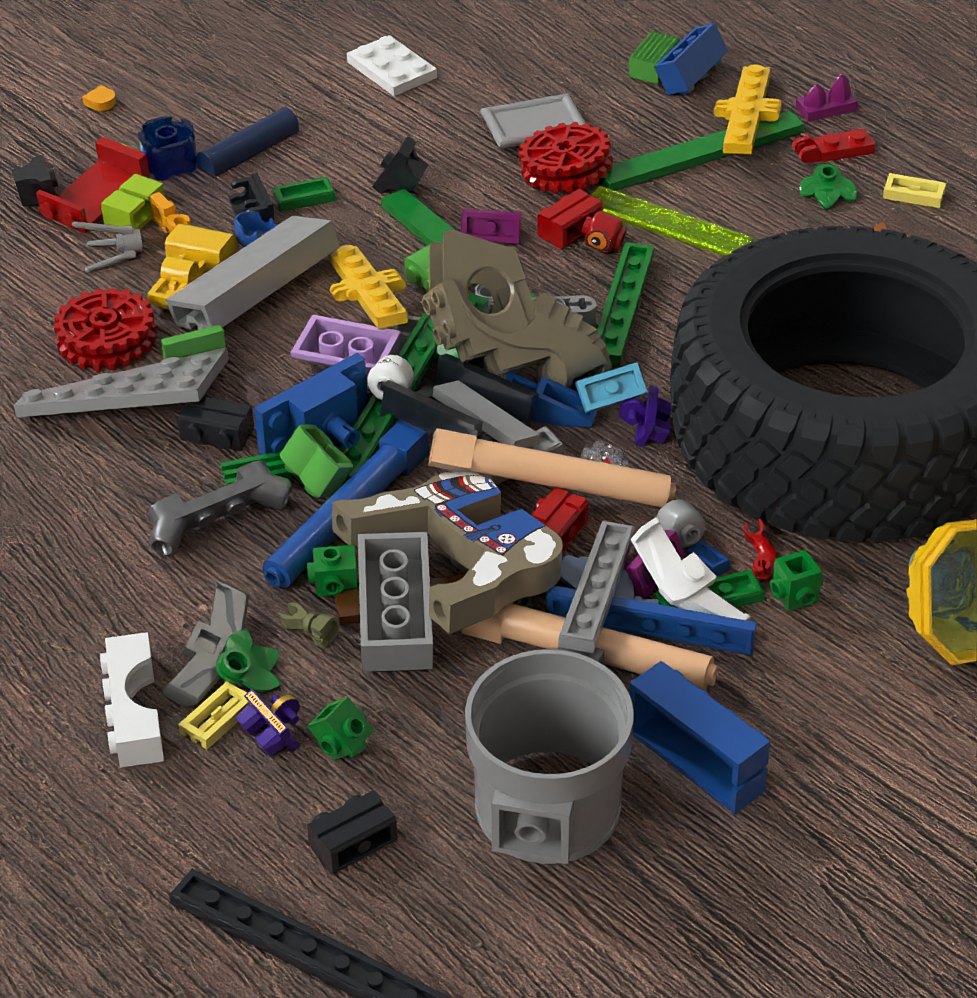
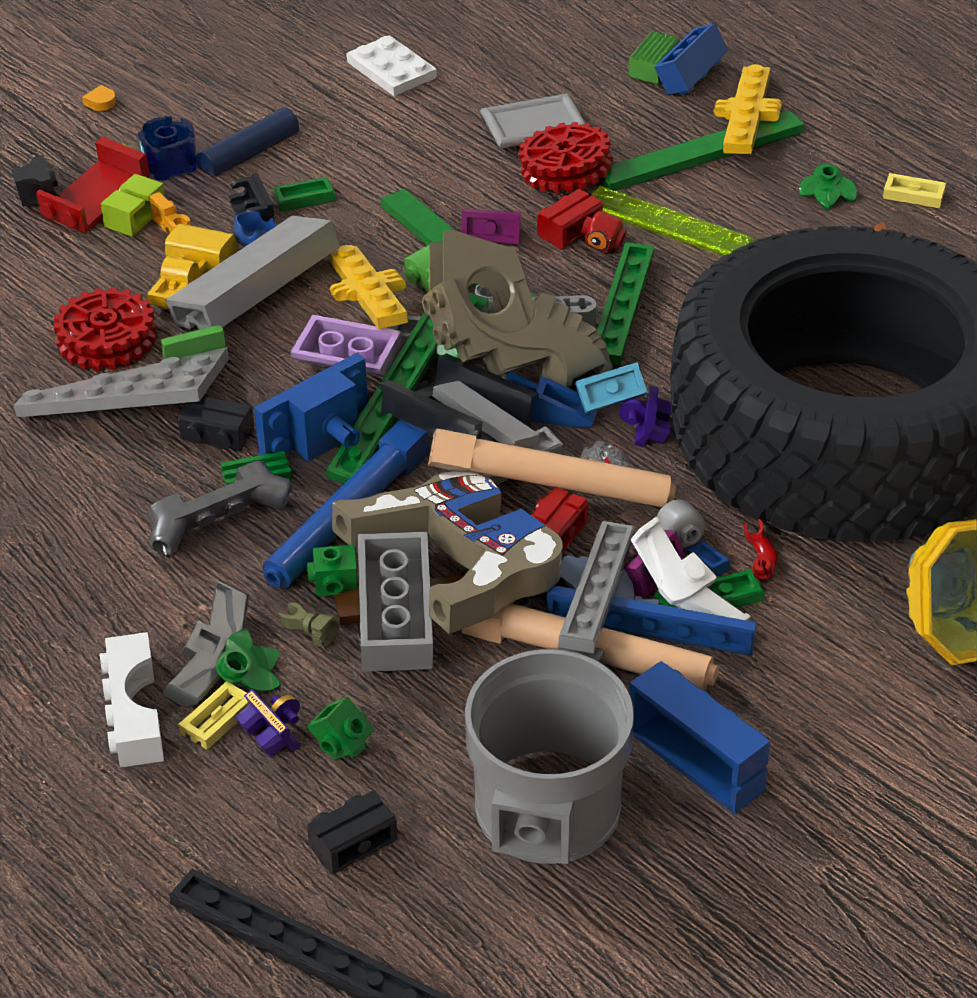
light grey plant [72,222,142,273] -> none
bright green brick [280,424,353,498] -> none
white head [368,355,414,400] -> none
black brick [372,136,429,193] -> none
green brick [770,550,823,611] -> none
red hinge [792,129,875,163] -> none
magenta tile [796,73,858,122] -> none

